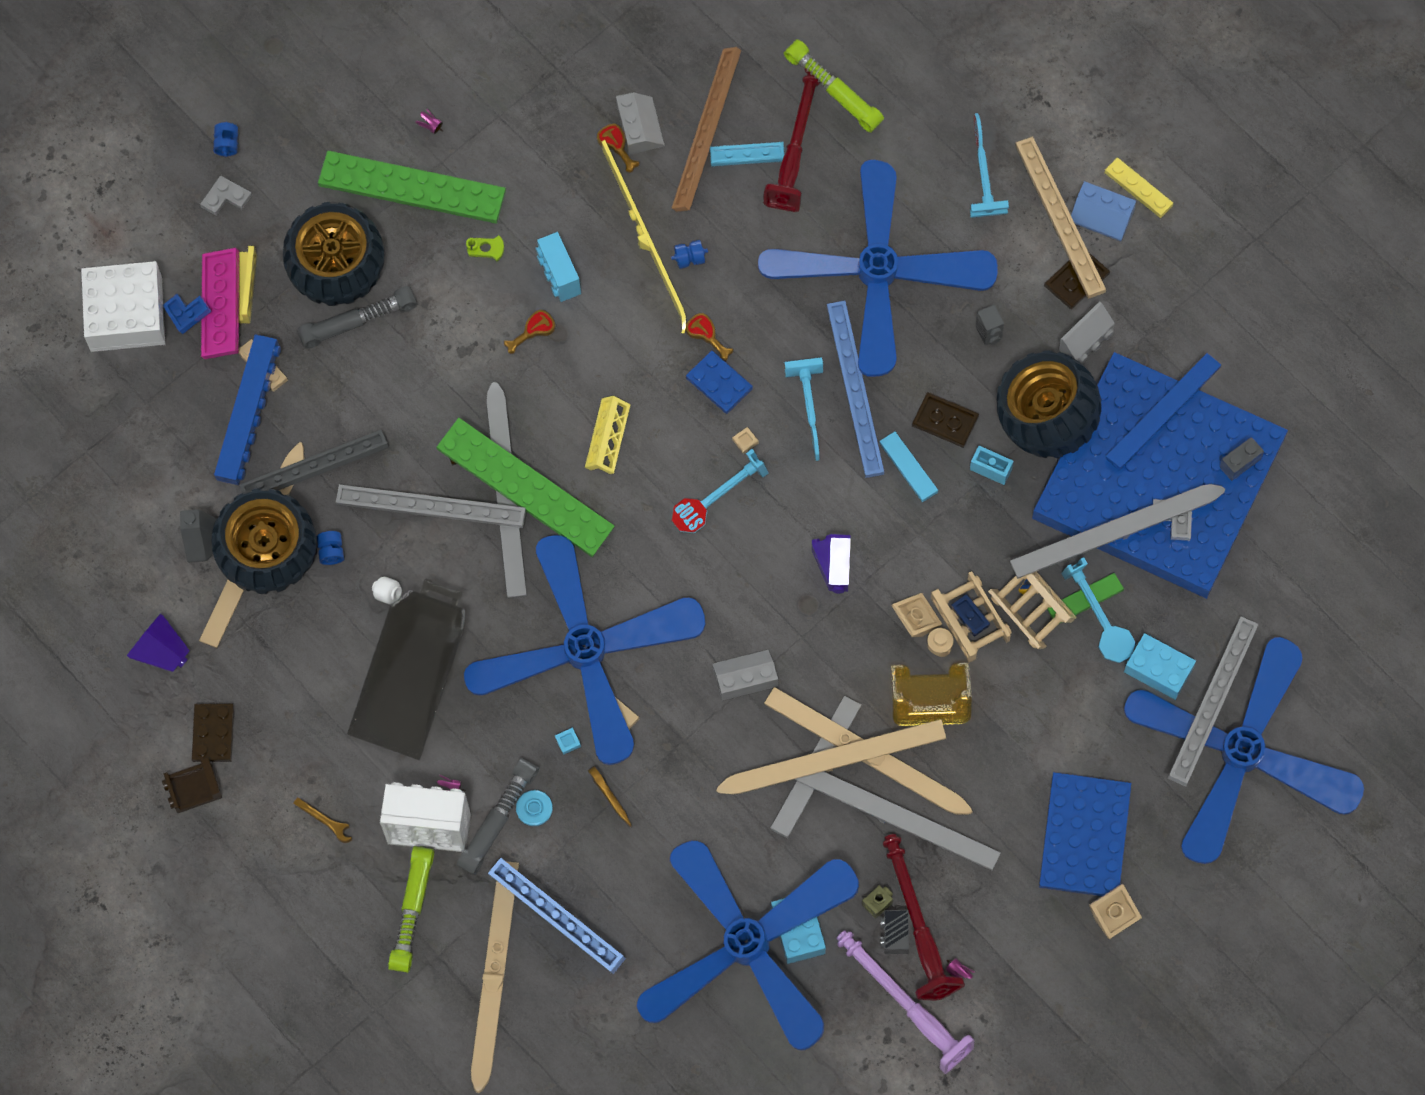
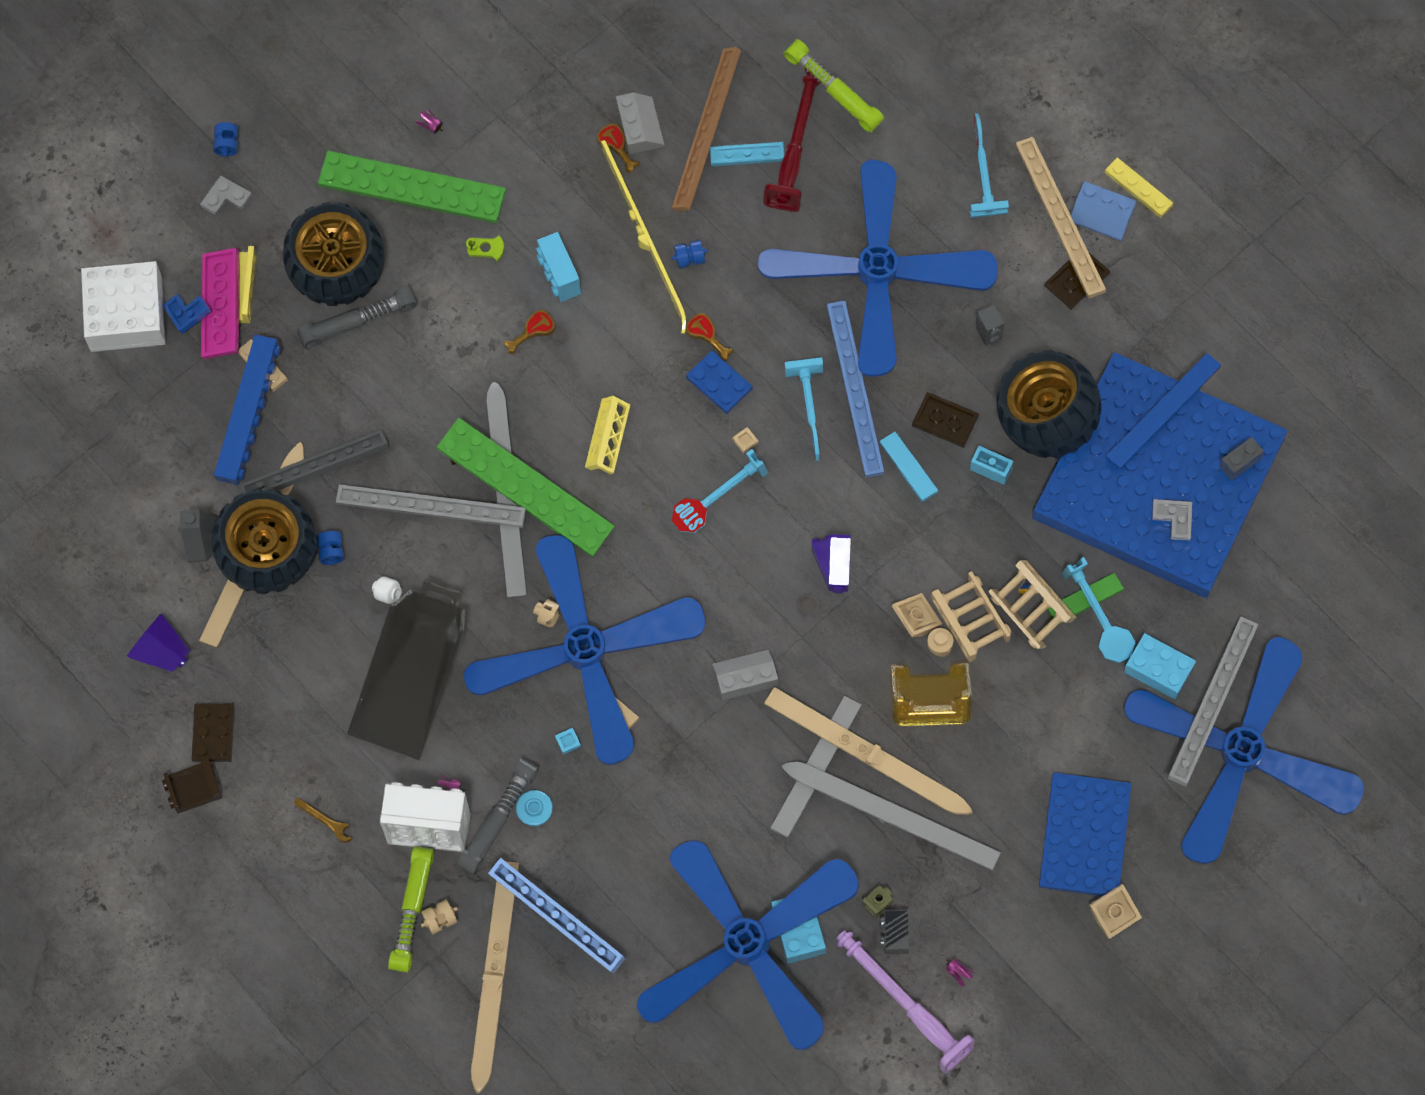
pearl gold piece [588,767,631,827] -> none
tan piece [716,720,946,794] -> none
dark red piece [883,834,965,1001] -> none
dark blue plate [951,594,990,637] -> none
light grey piece [1010,484,1225,579] -> none
light grey slope [1059,301,1115,364] -> none
none -> tan wheel [421,900,458,935]
none -> tan piece [533,599,559,627]

